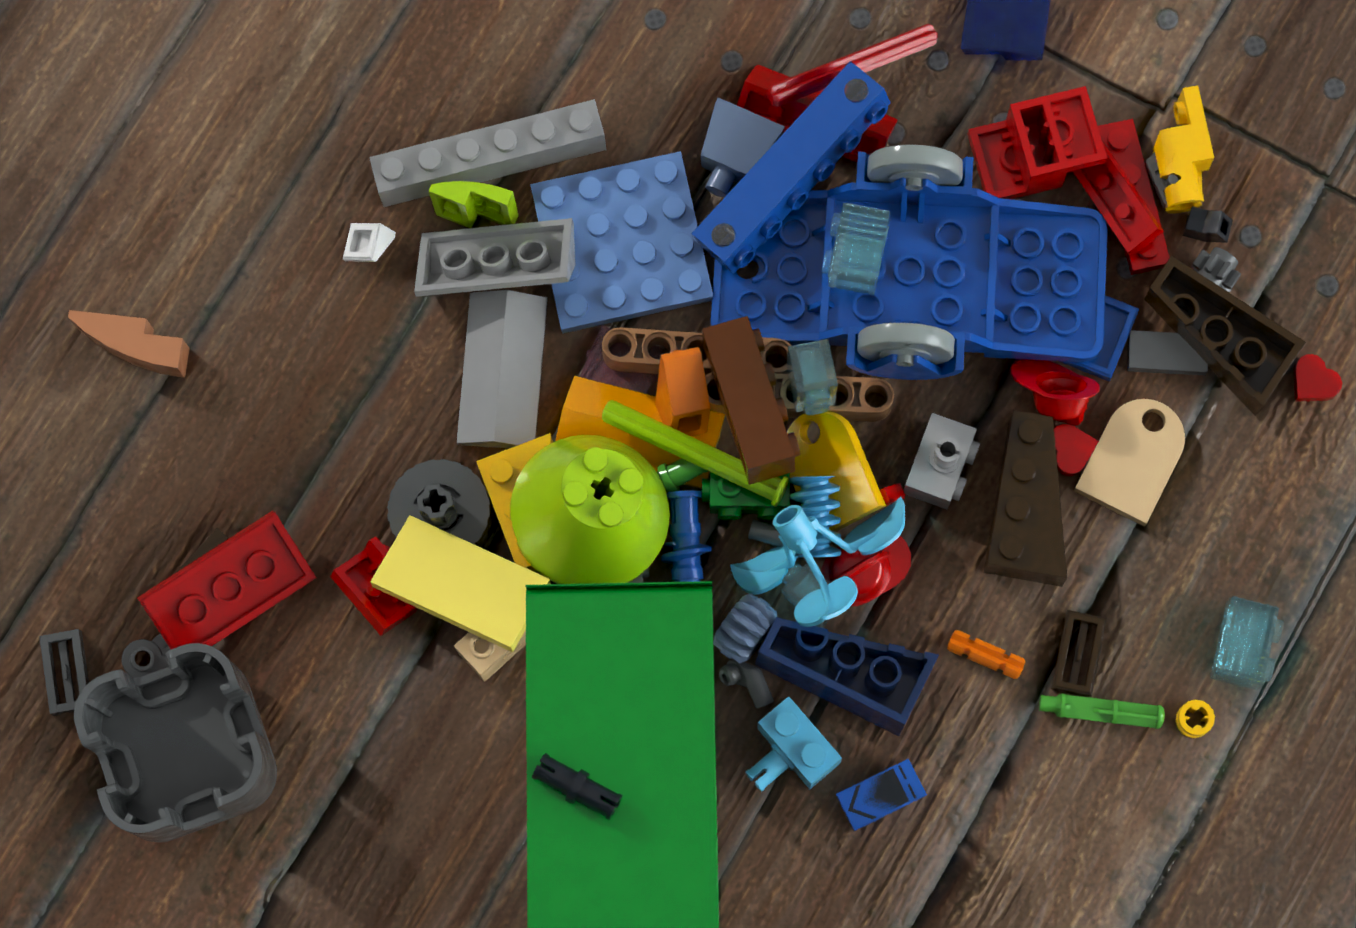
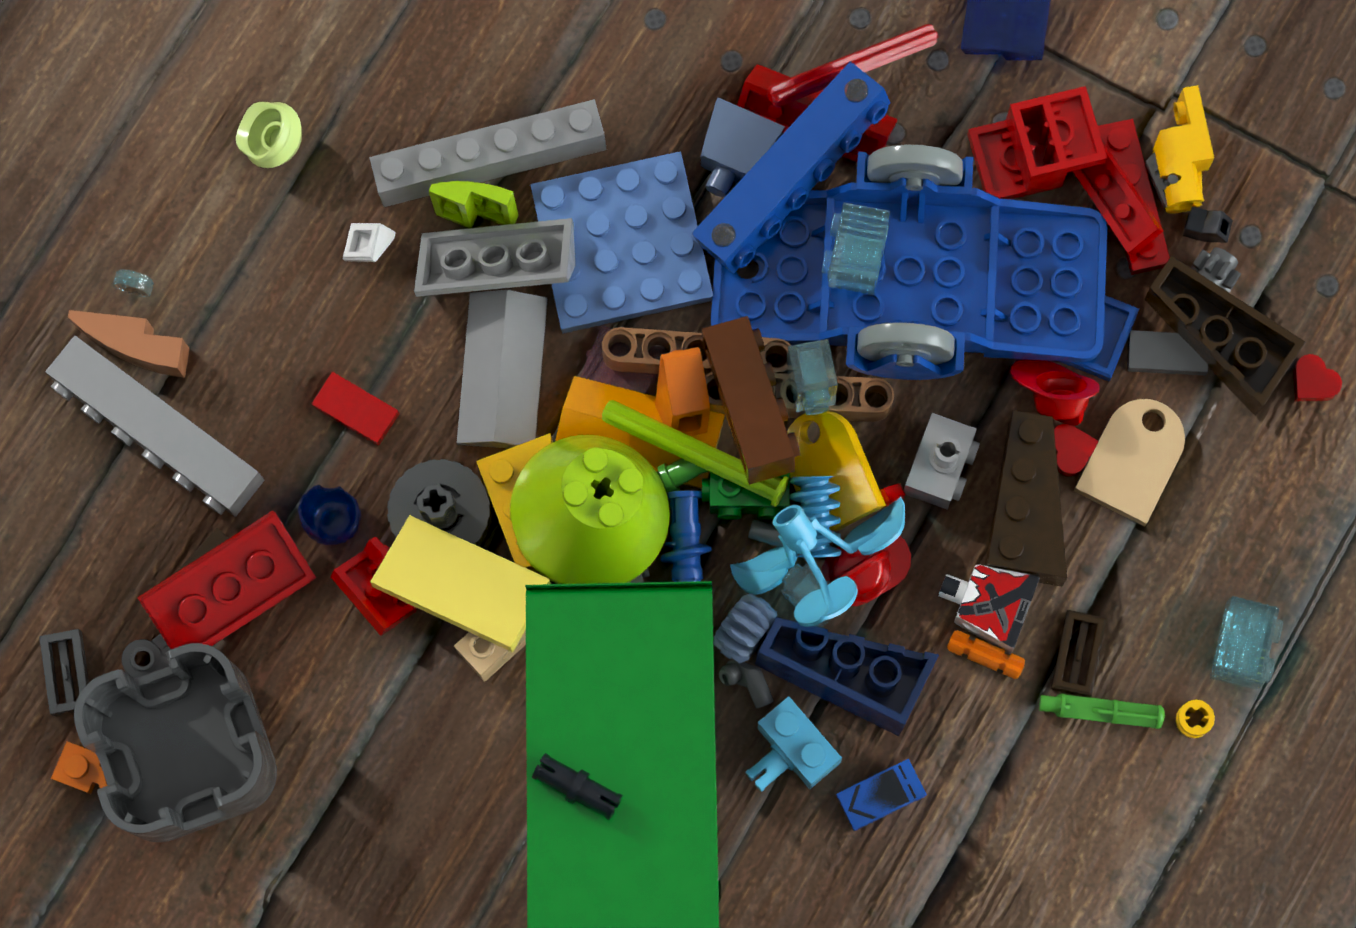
none -> light grey brick [45,335,265,517]
none -> orange plate [51,741,108,794]
none -> clear light blue tile [112,269,154,297]
none -> yellowish green hat [236,102,302,168]
none -> clear blue hair [298,485,362,545]
none -> red tile [311,371,400,446]
none -> torso [938,565,1040,654]

